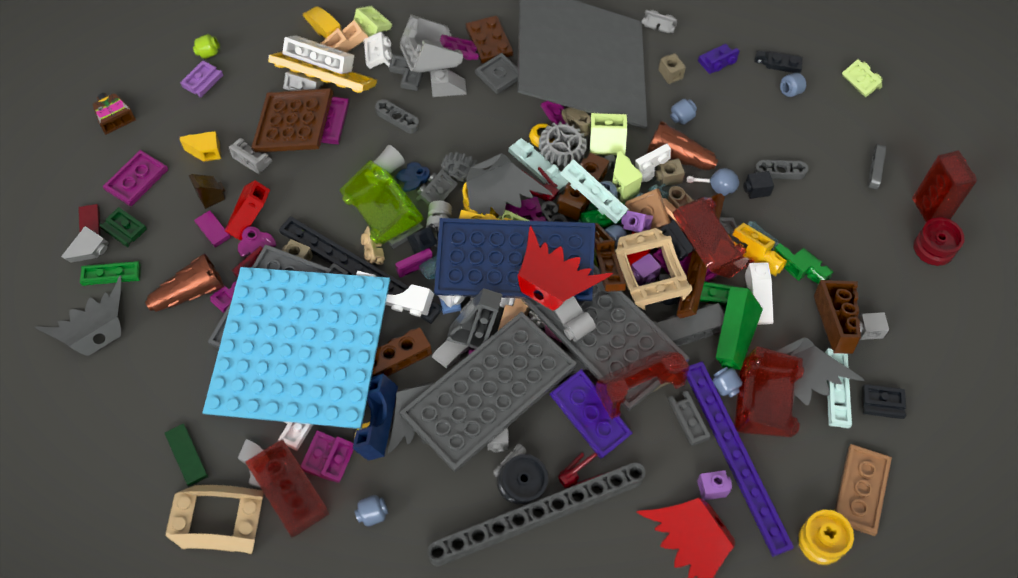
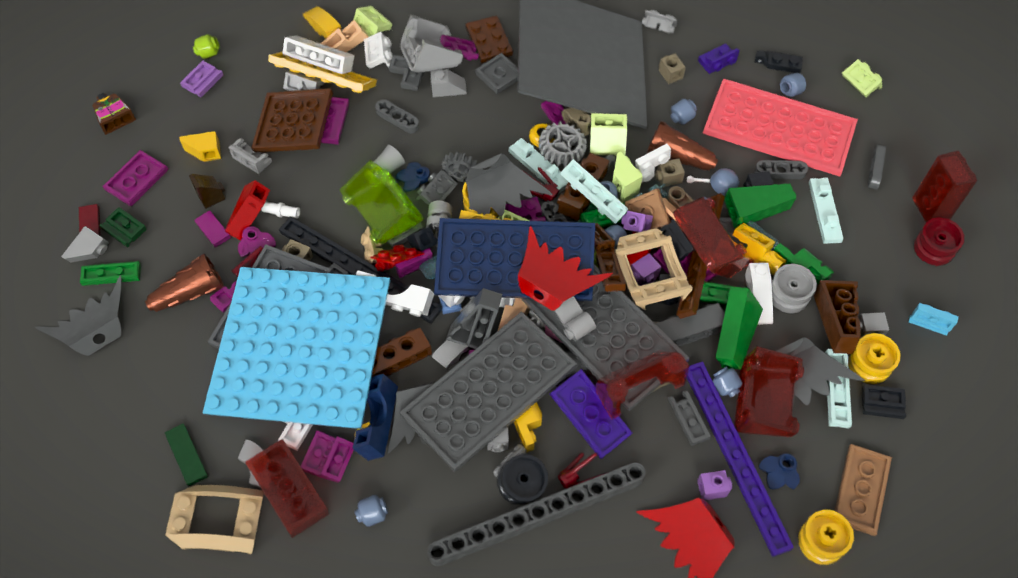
none -> white pin [261,201,300,219]
none -> red hinge [371,245,424,271]
none -> yellow plate [513,402,542,453]
none -> coral plate [703,79,858,177]
none -> green slope [724,184,796,229]
none -> dark blue plate [759,453,800,490]
none -> light grey wheel [772,264,817,313]
none -> light aqua hinge [808,178,843,244]
none -> yellow wheel [848,333,900,384]
none -> medium azure plate [908,303,959,336]

